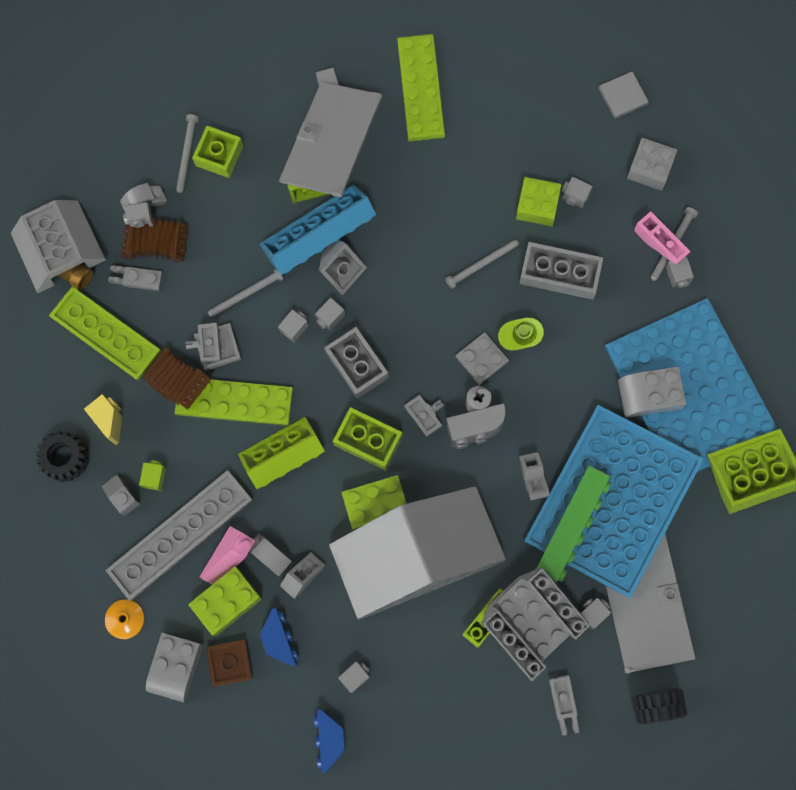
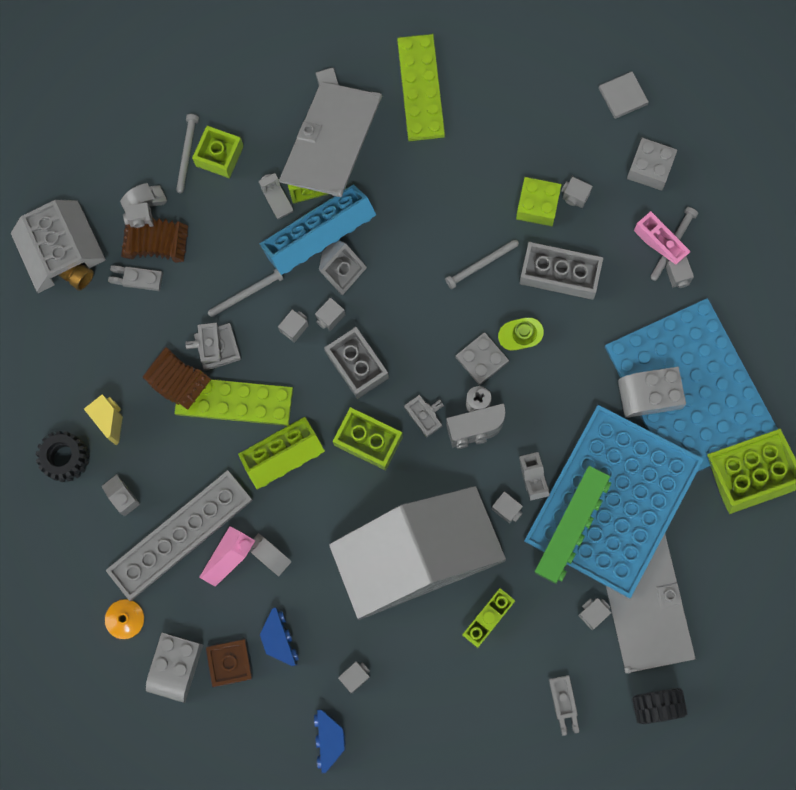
lime plate [49,287,161,381] -> none
lime brick [139,460,166,491] -> none
lime brick [188,567,262,637] -> none
light grey arch [280,553,325,599] -> none
lime brick [342,475,406,531] -> none
light grey slope [482,567,590,681] -> none
none -> light grey bracket [258,173,293,219]
none -> light grey brick [491,492,523,524]

